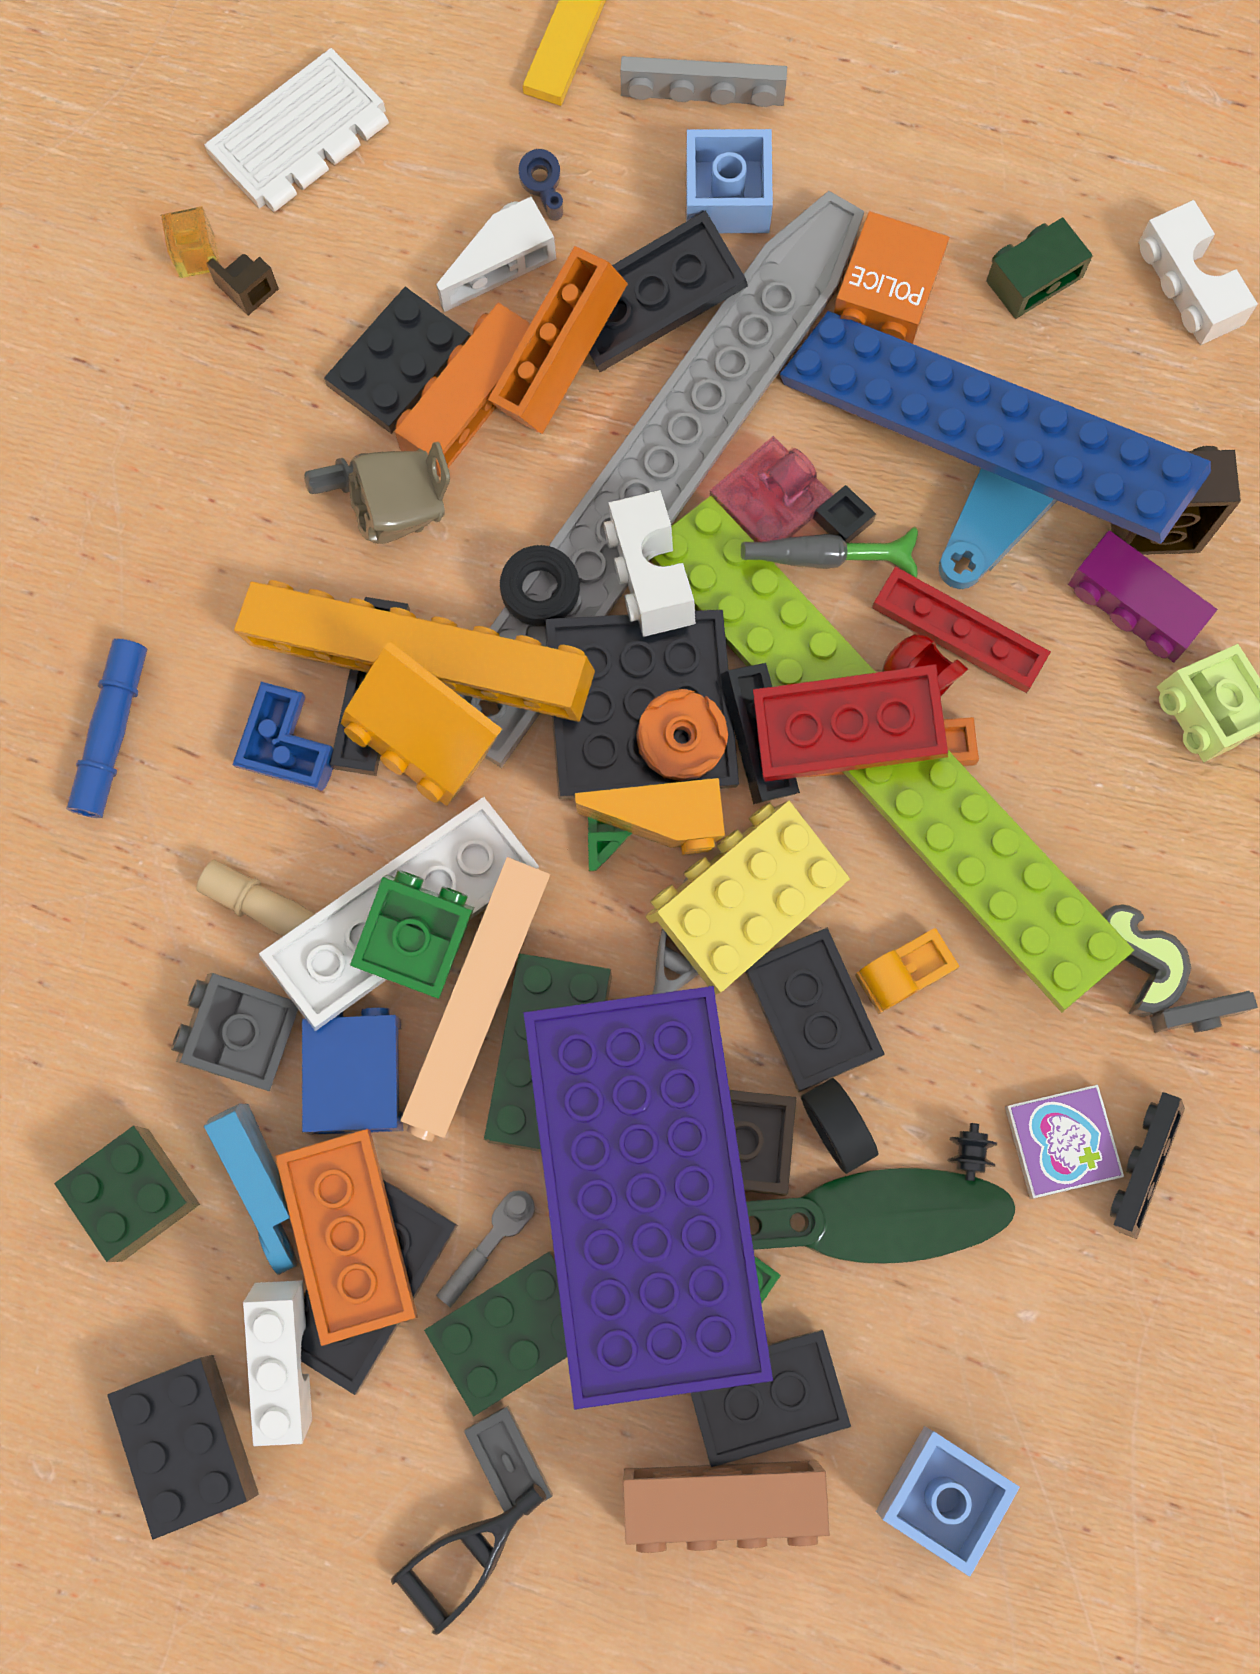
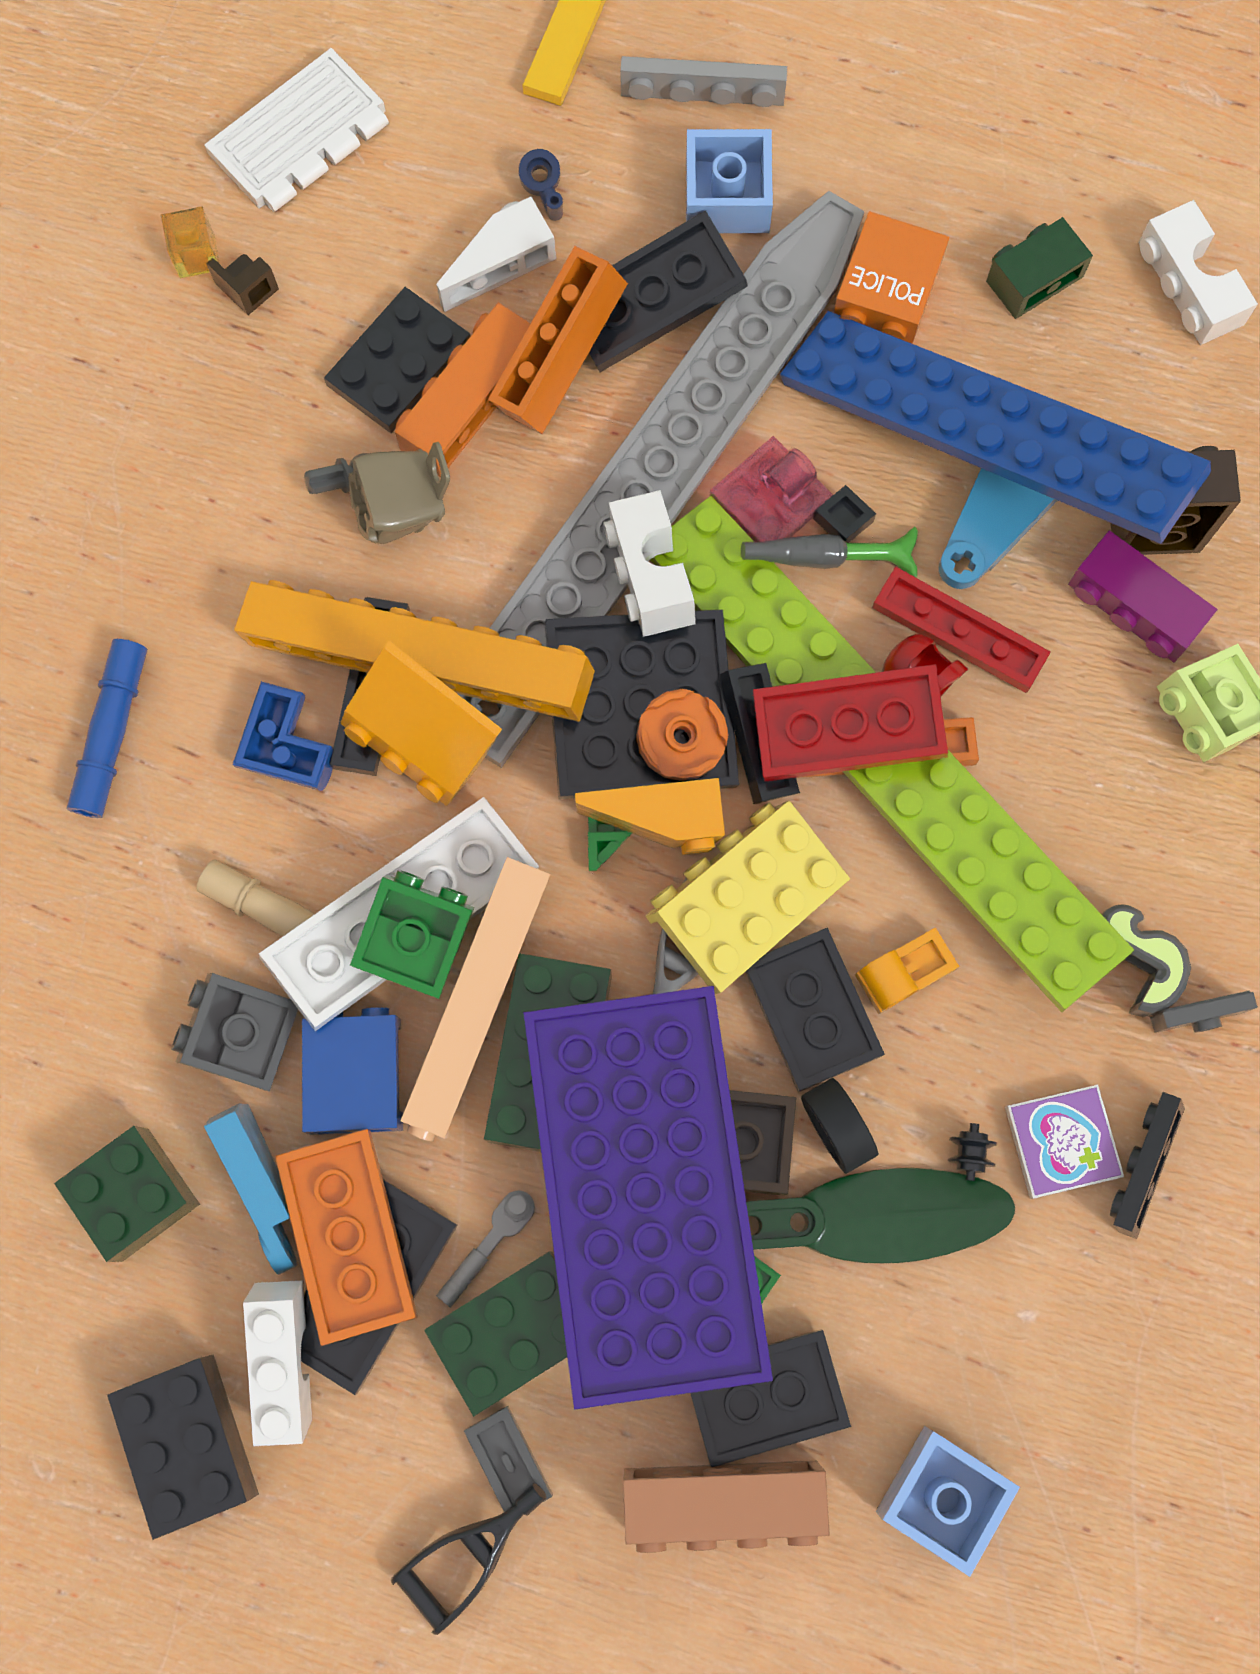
black tyre [500,545,580,626] -> none

